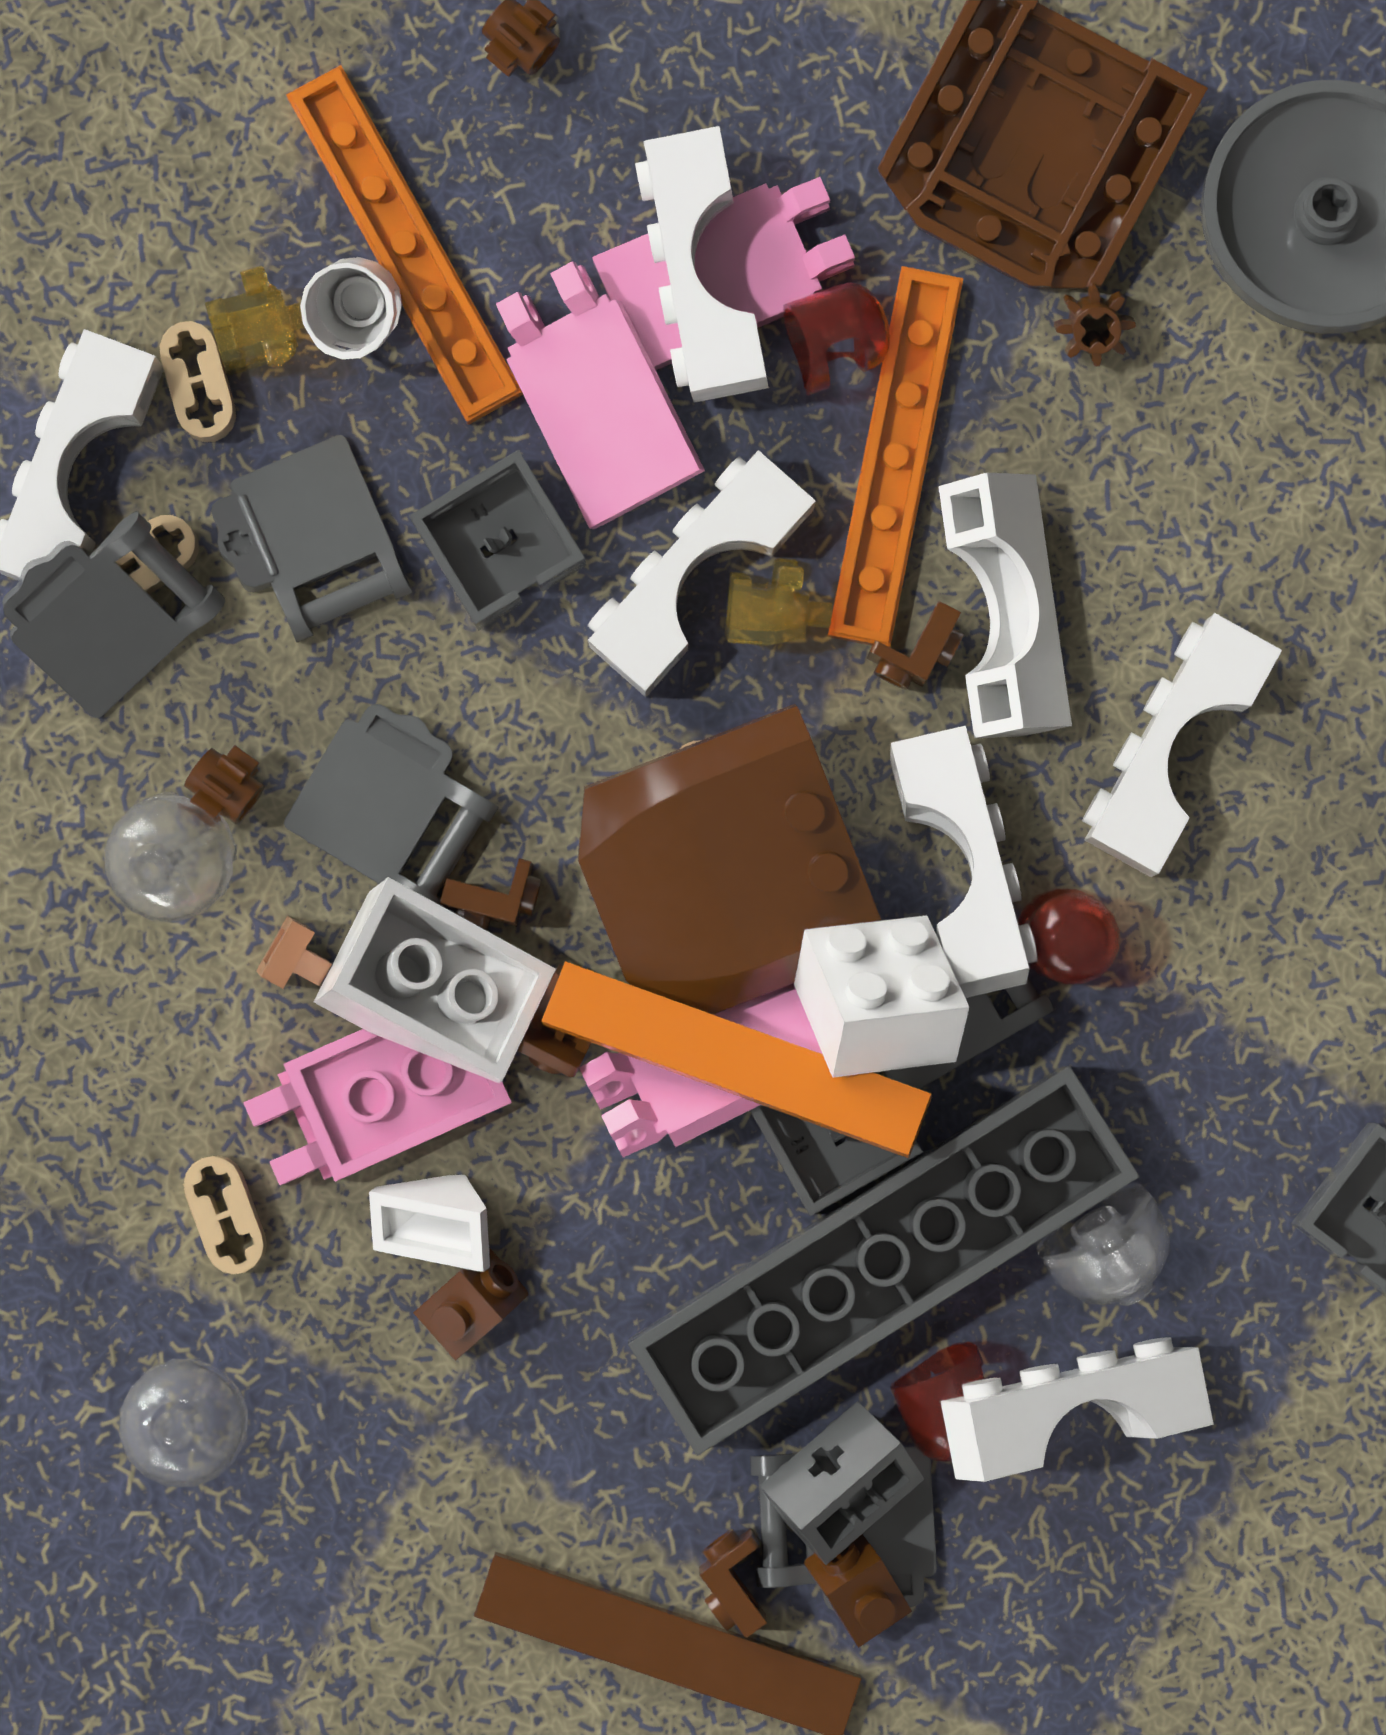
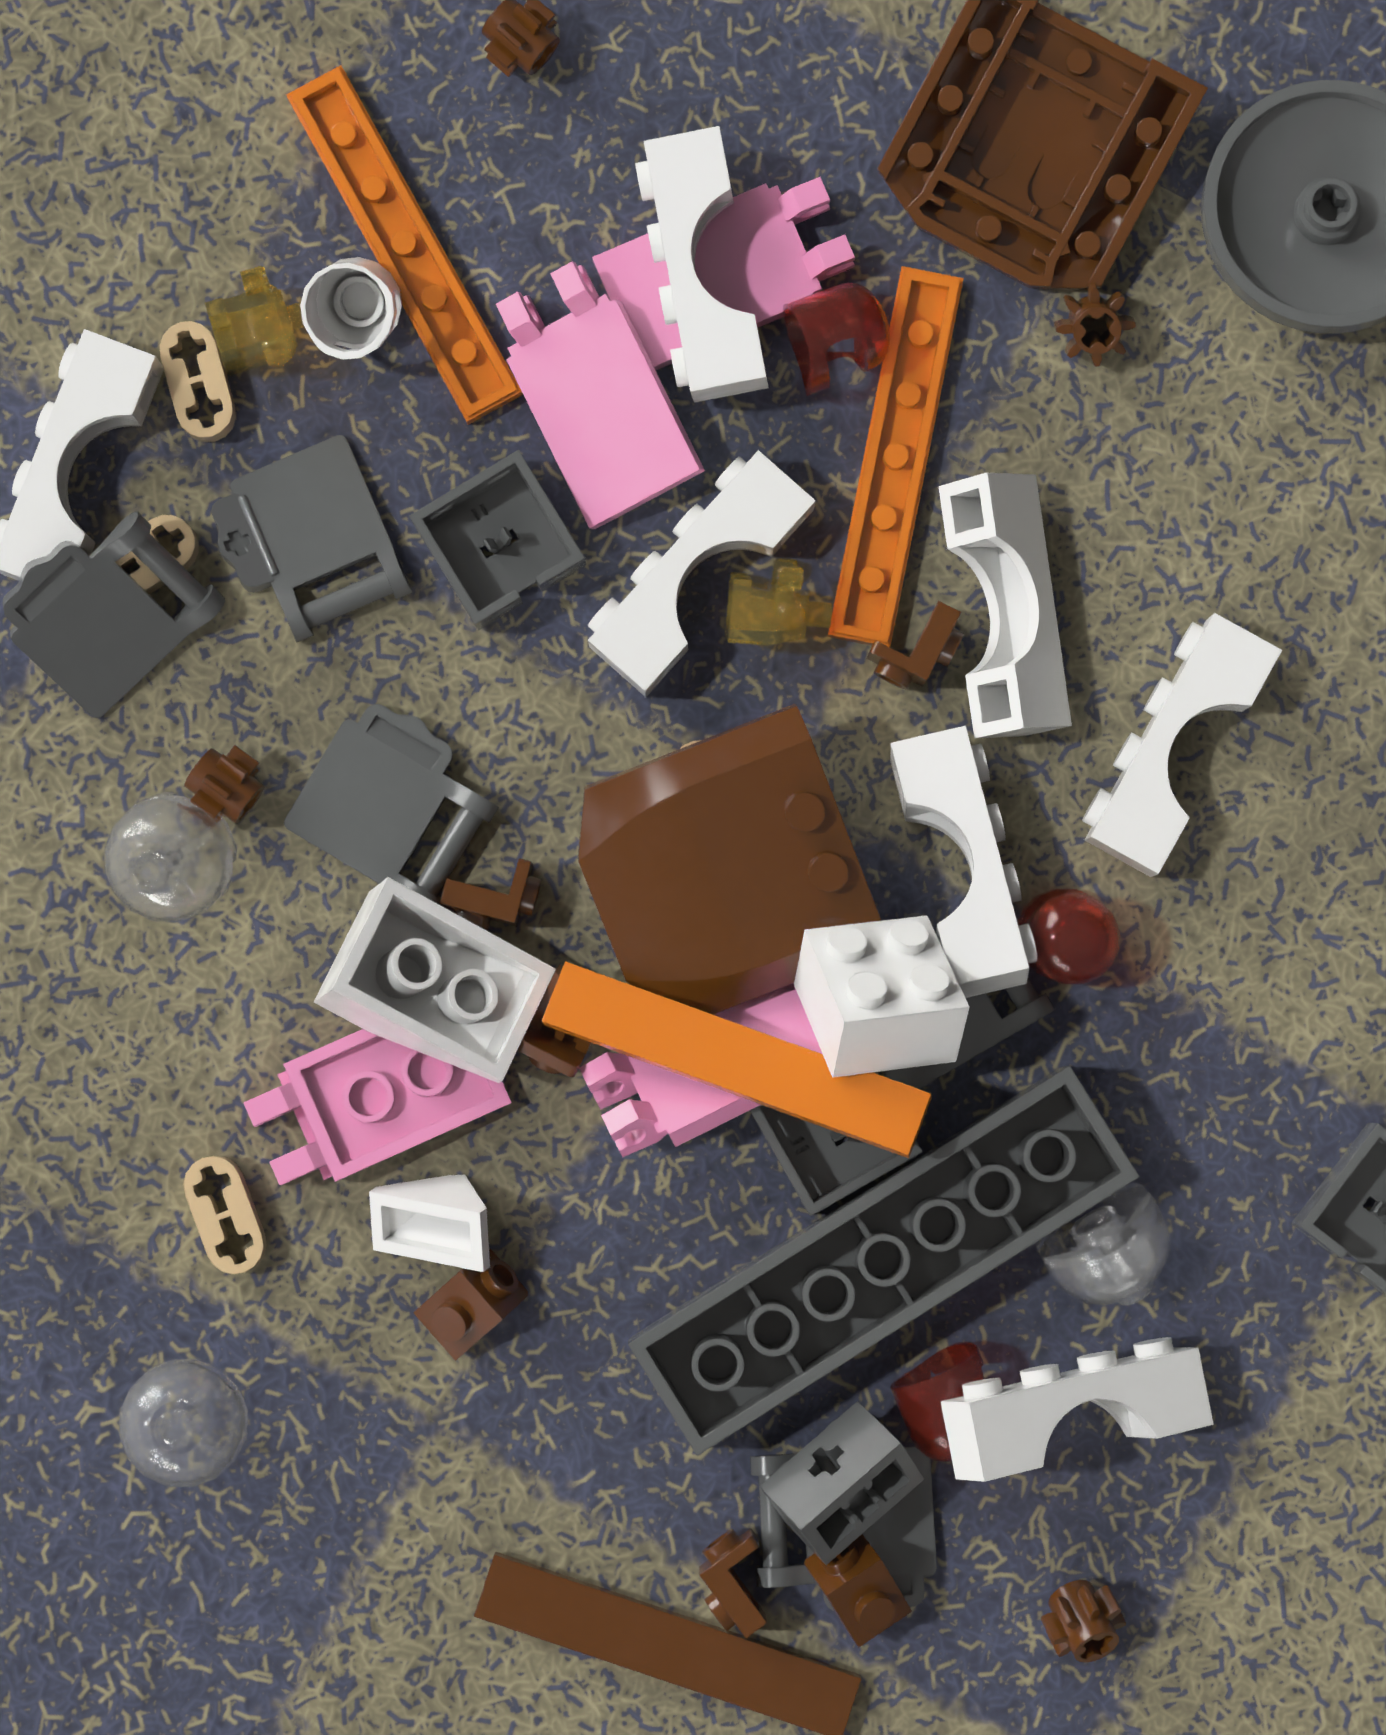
nougat tile [256,916,332,989] -> none
none -> reddish brown gear [1041,1580,1126,1663]

